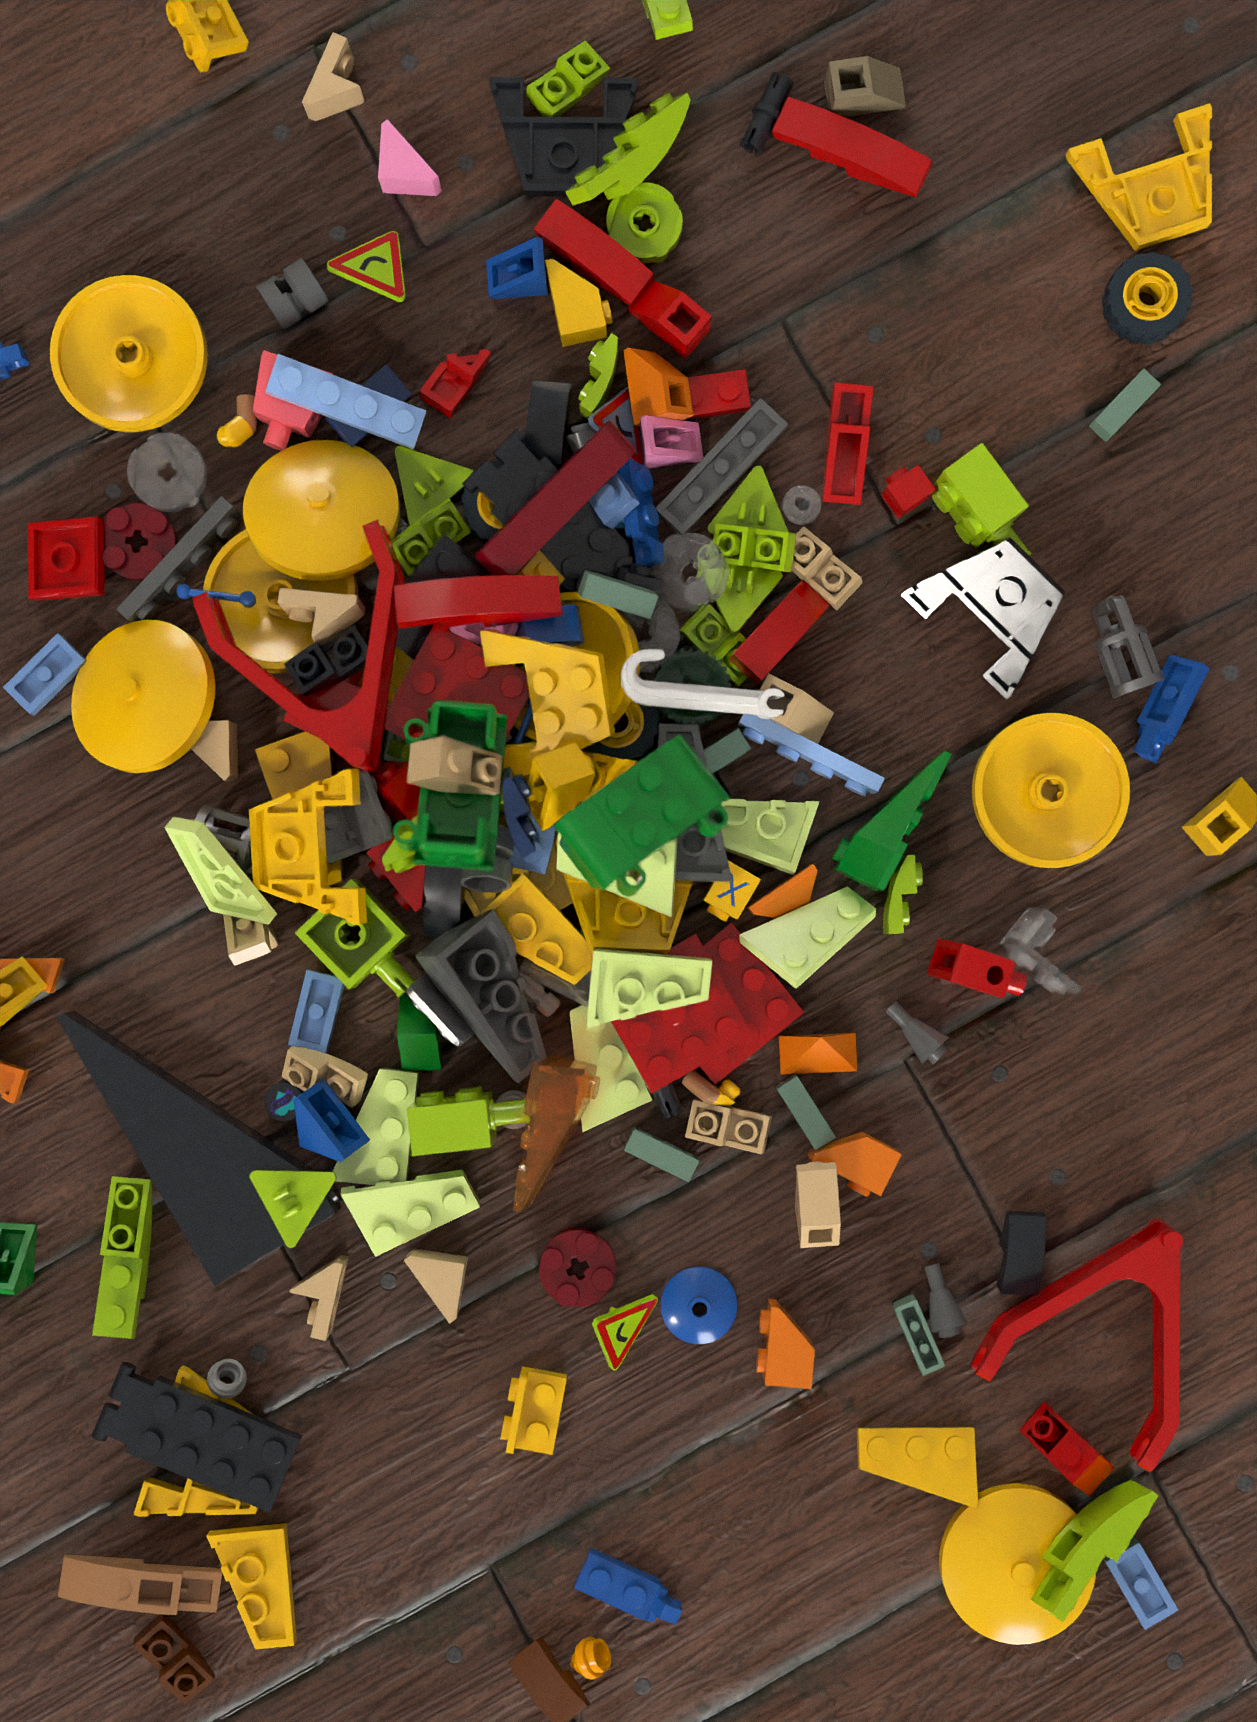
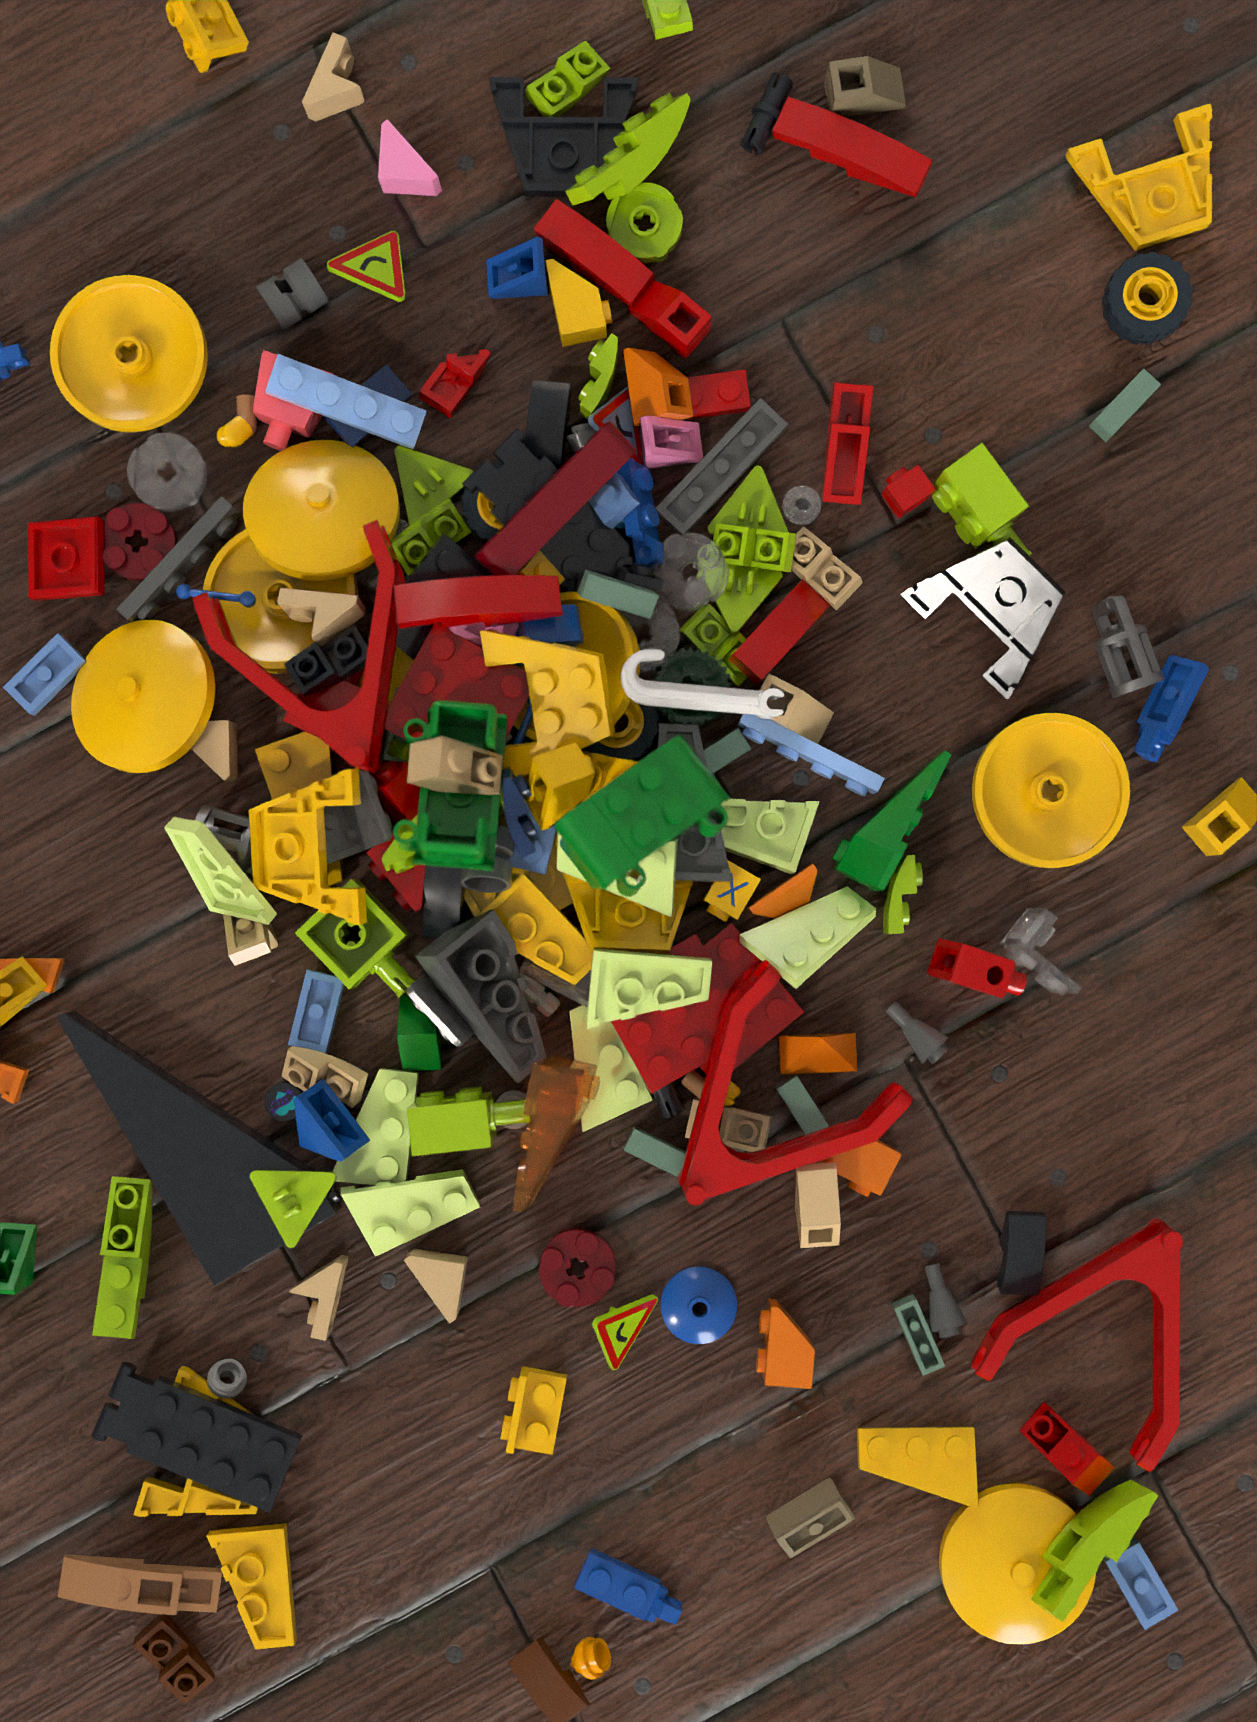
none -> red piece [678,960,913,1206]
none -> dark tan slope [766,1478,856,1559]

